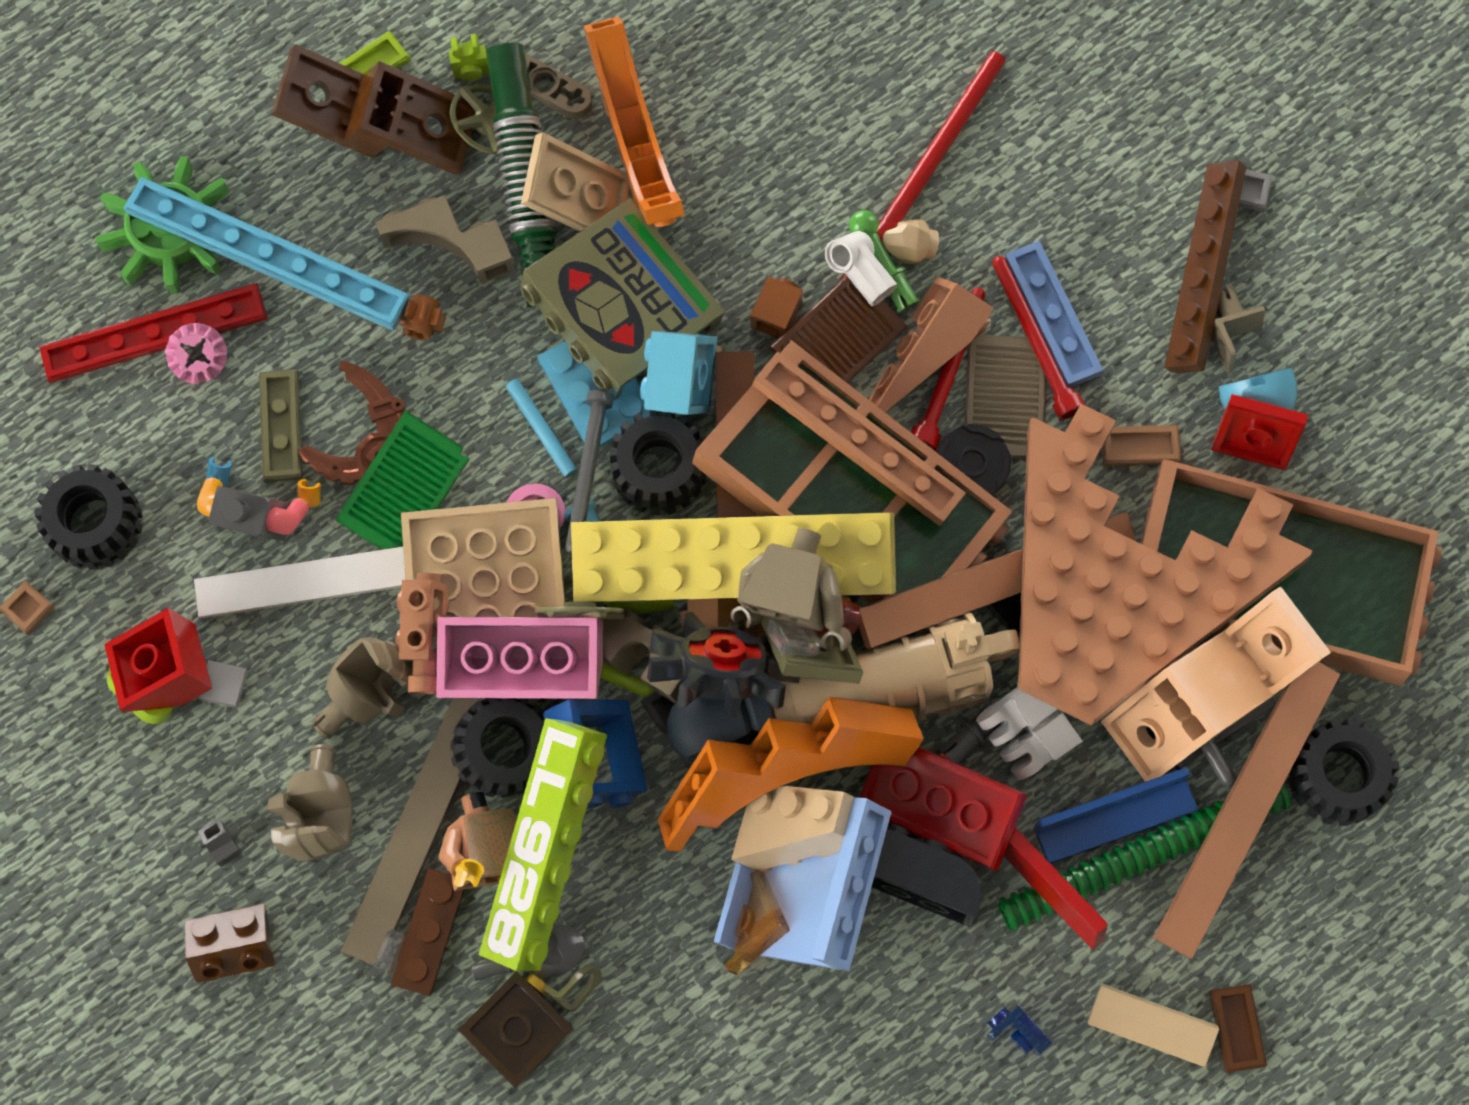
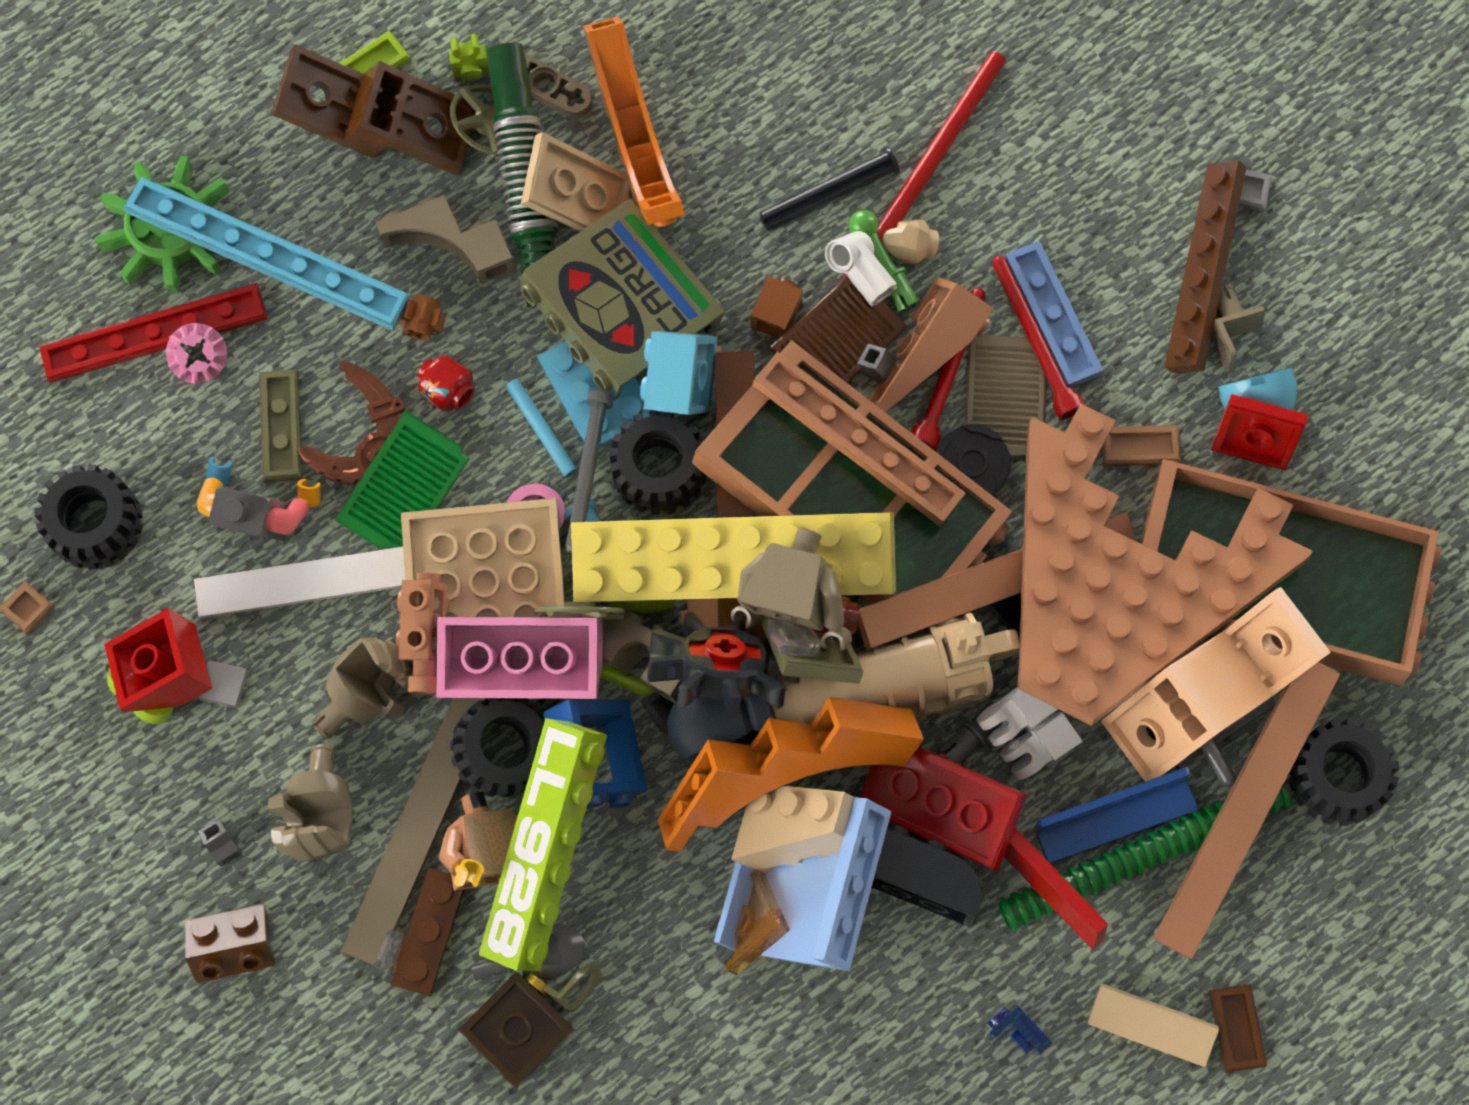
none -> red head [417,355,475,412]
none -> black axle [759,146,900,231]
none -> dark grey piece [857,343,897,383]

